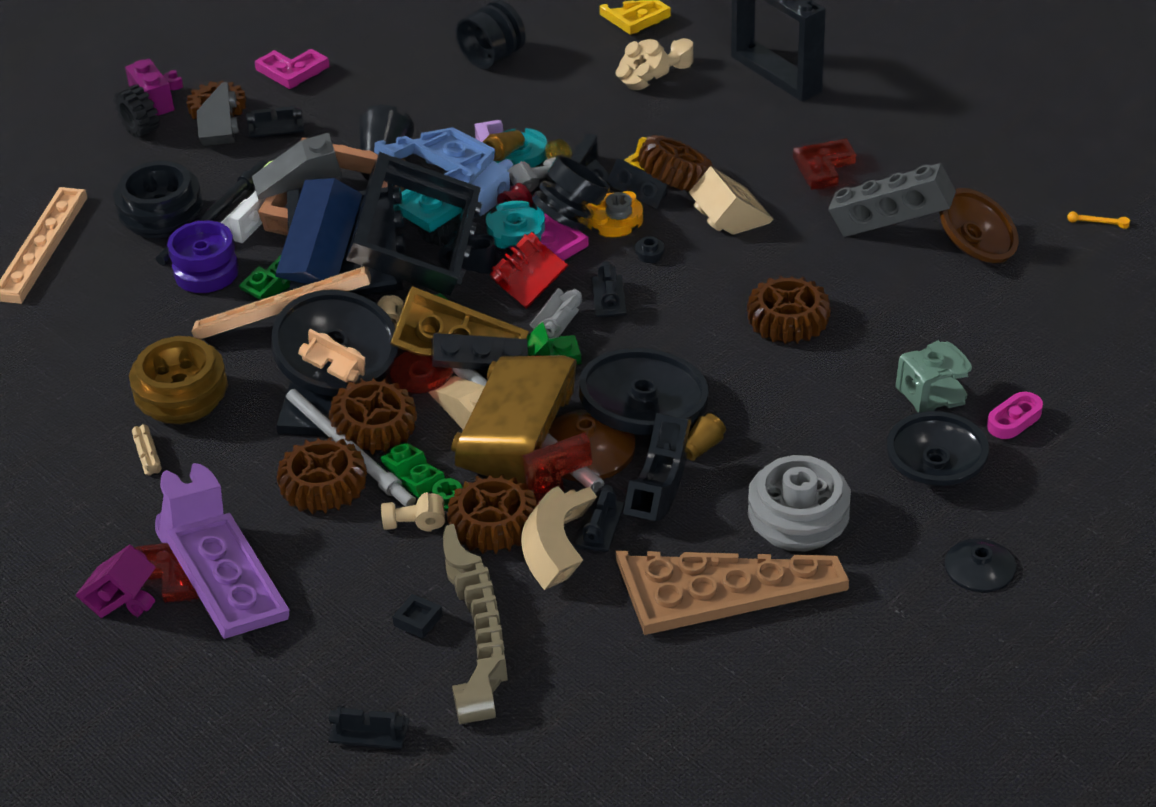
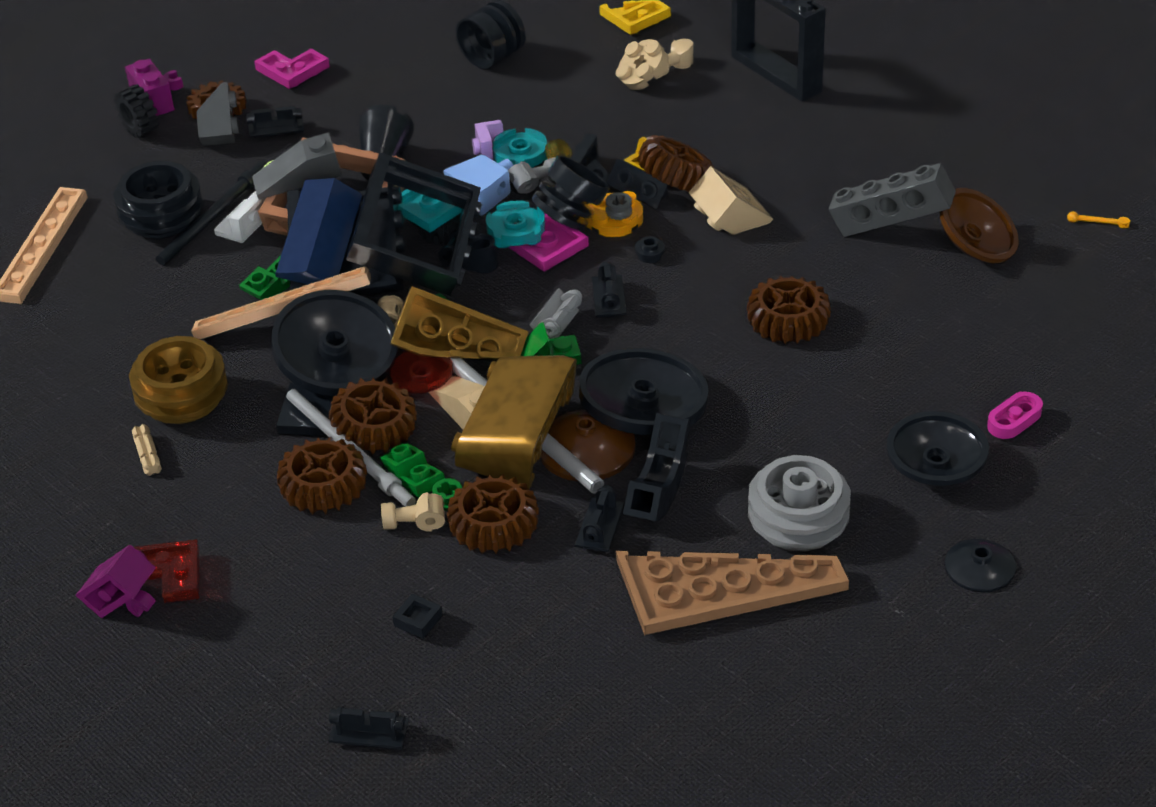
medium lavender hinge [155,463,290,639] -> none
dark purple wheel [167,220,239,293] -> none
light nougat hinge [298,329,365,383] -> none
medium blue wing [374,127,495,184] -> none
black plate [432,333,528,370] -> none
dark tan piece [443,524,508,725] -> none
pearl gold cone [483,130,525,161] -> none
red hinge [489,232,568,309] -> none
dark red wheel [497,183,533,207] -> none
tan arch [521,486,597,590] -> none
clear red plate [523,432,593,504] -> none
pearl gold cone [685,413,726,461] -> none
clear red plate [793,138,856,190] -> none
sand green piece [896,340,972,413] -> none

